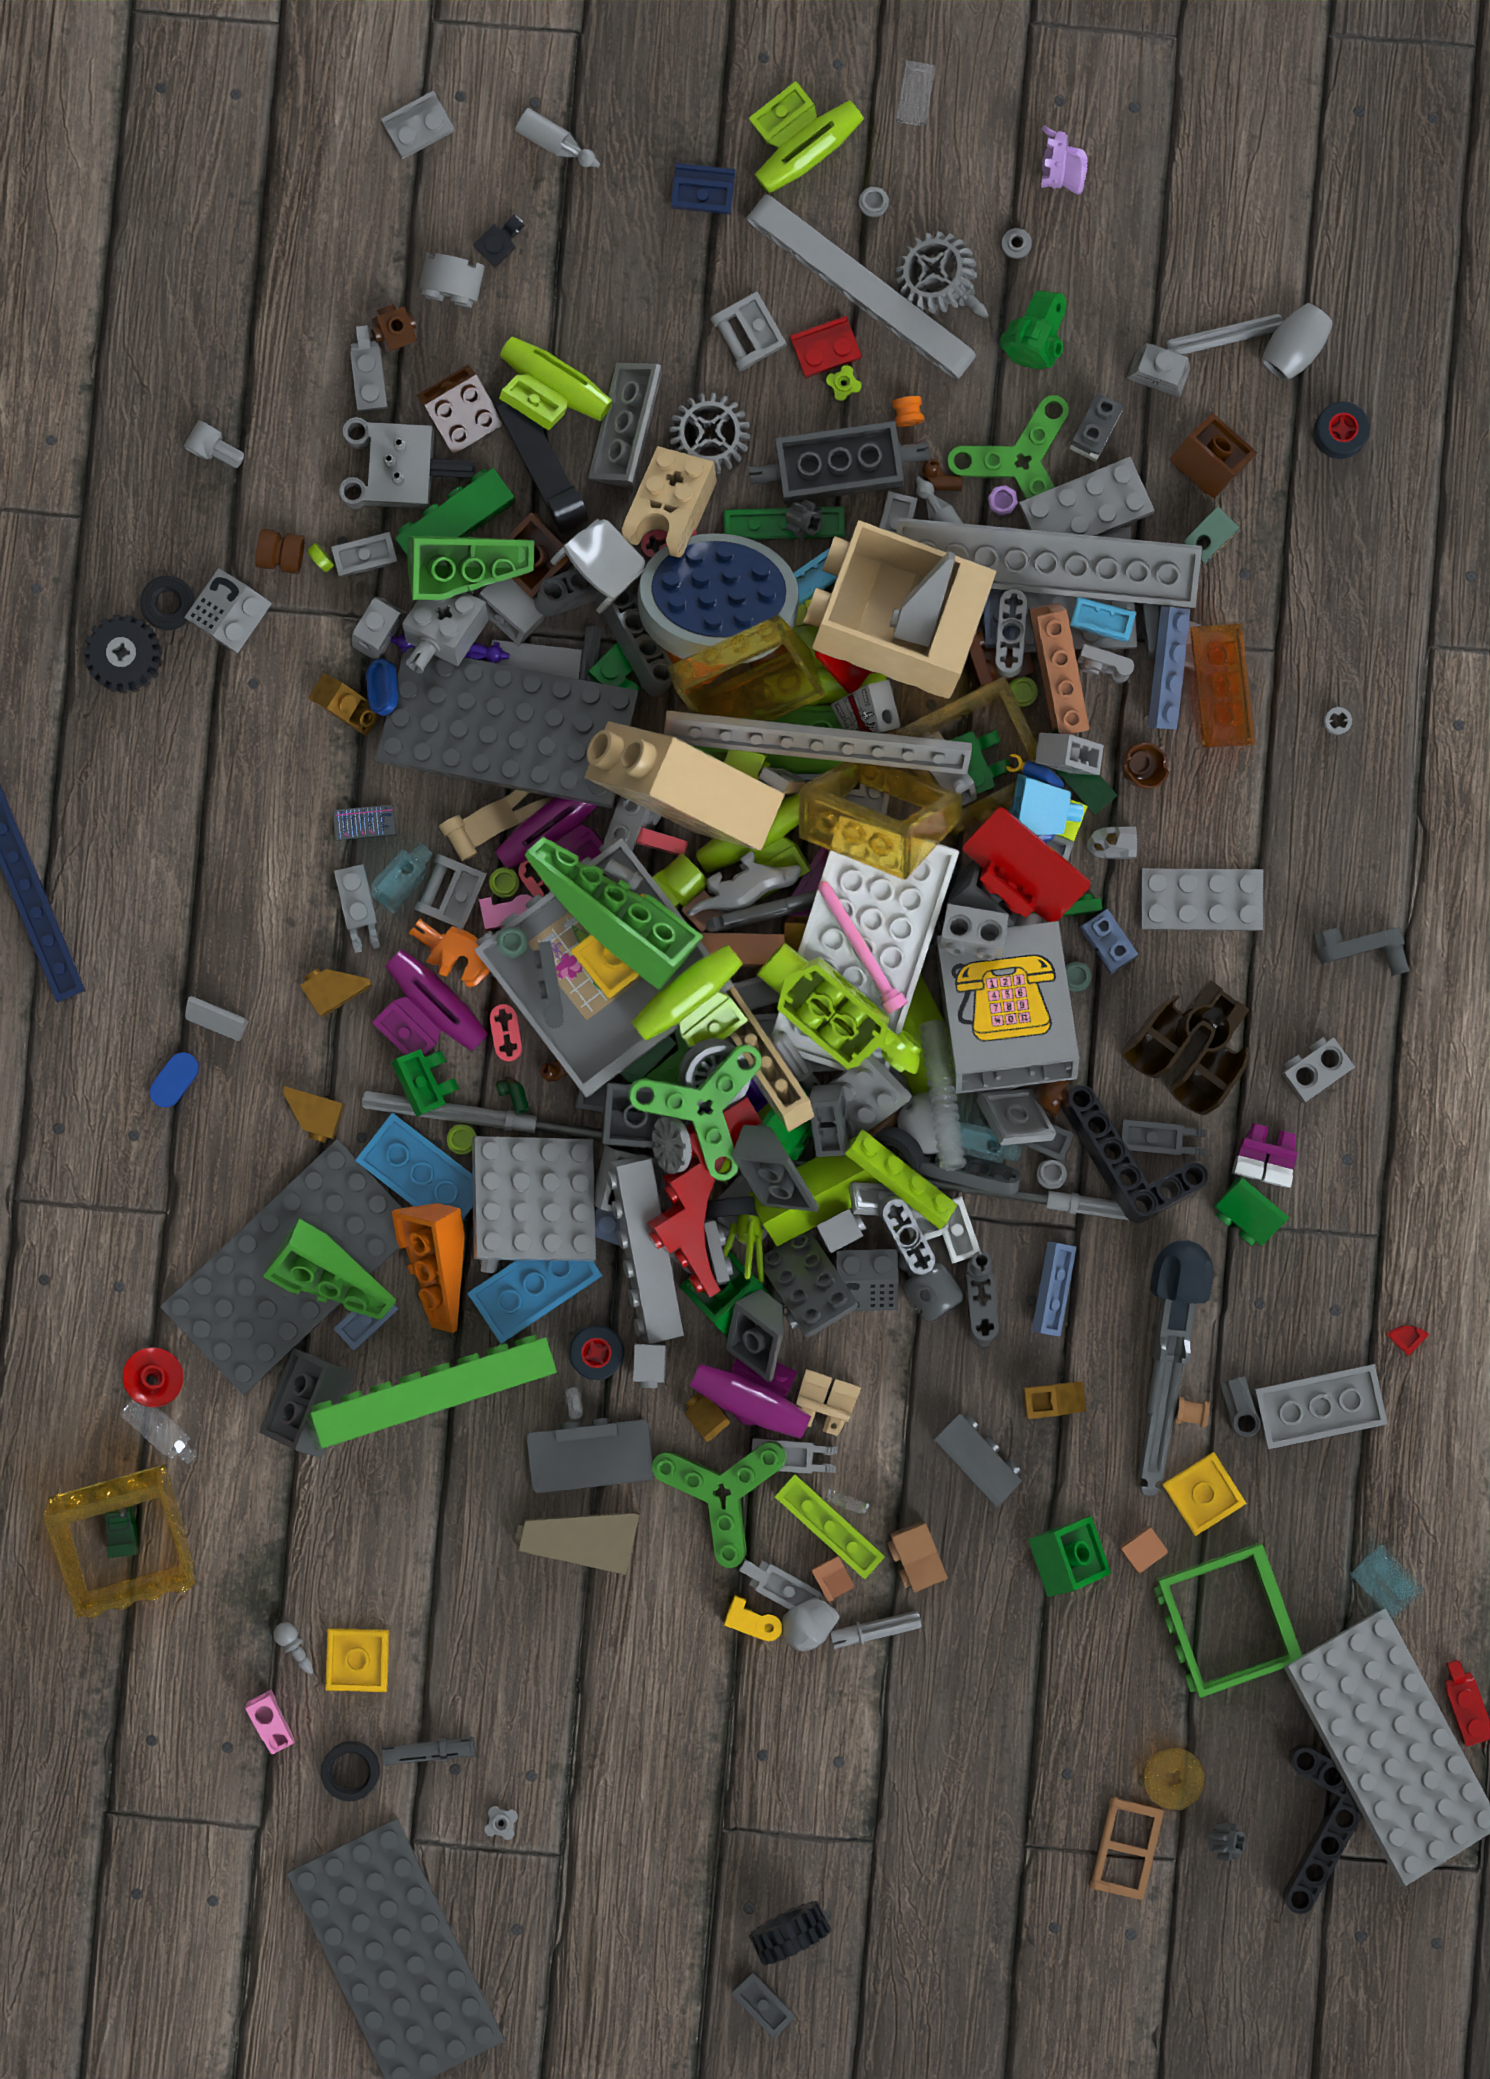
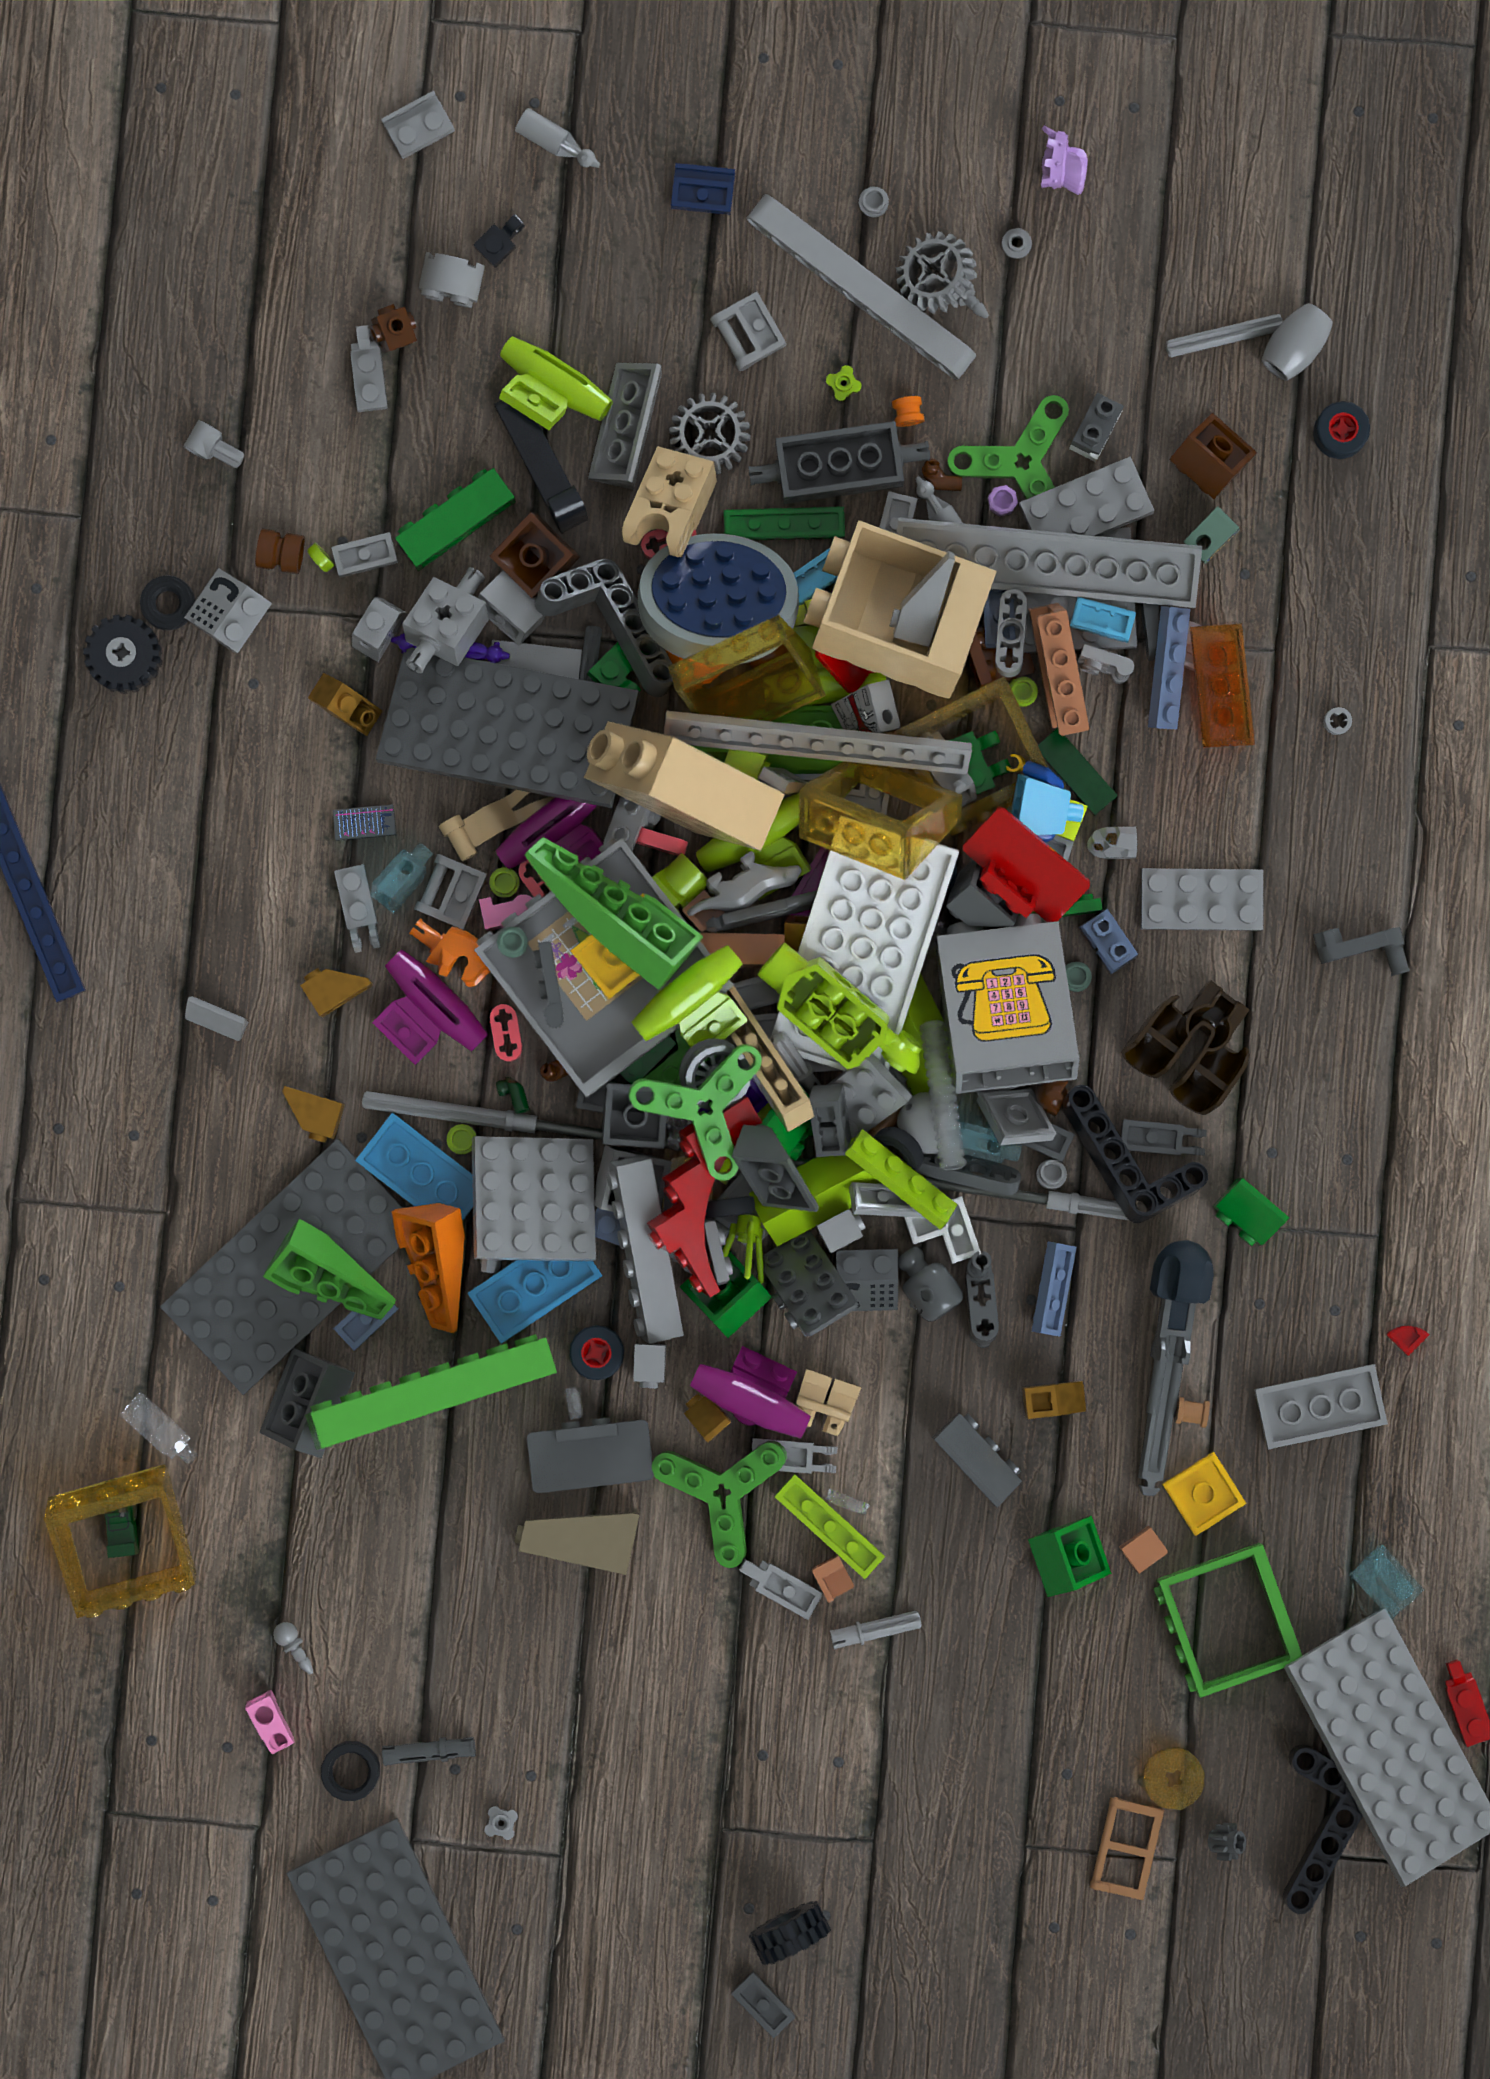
red dish [122,1347,184,1408] -> none
blue tile [150,1052,199,1108] -> none
yellow tile [325,1628,389,1692] -> none
light grey piece [339,417,475,509] -> none
blue tile [366,658,399,716] -> none
green plate [391,1049,460,1117] -> none
bright green wedge [407,536,534,600] -> none
bracket [417,365,503,454] -> none
light grey piece [550,519,645,614] -> none
light grey pin [602,858,644,892] -> none
light grey wheel [652,1116,691,1174] -> none
yellow leg [723,1594,782,1641] -> none
dark grey slope [726,1289,783,1382] -> none
lime plate [749,81,864,194] -> none
light grey piece [782,1599,840,1651] -> none
dark grey gear [786,499,823,540] -> none
red plate [790,316,862,379] -> none
bright pink piece [818,881,908,1015] -> none
beam [878,1195,935,1275] -> none
medium nougat brick [887,1520,948,1593] -> none
clear tile [896,60,936,126] -> none
light grey brick [941,904,1009,960] -> none
green piece [1000,290,1066,370] -> none
light grey brick [1035,733,1104,775] -> none
reddish brown hair [1122,742,1169,789] -> none
light grey torso [1126,343,1190,398] -> none
dark grey piece [1219,1376,1261,1438] -> none
hips [1231,1123,1298,1188] -> none
light grey brick [1281,1037,1355,1103] -> none

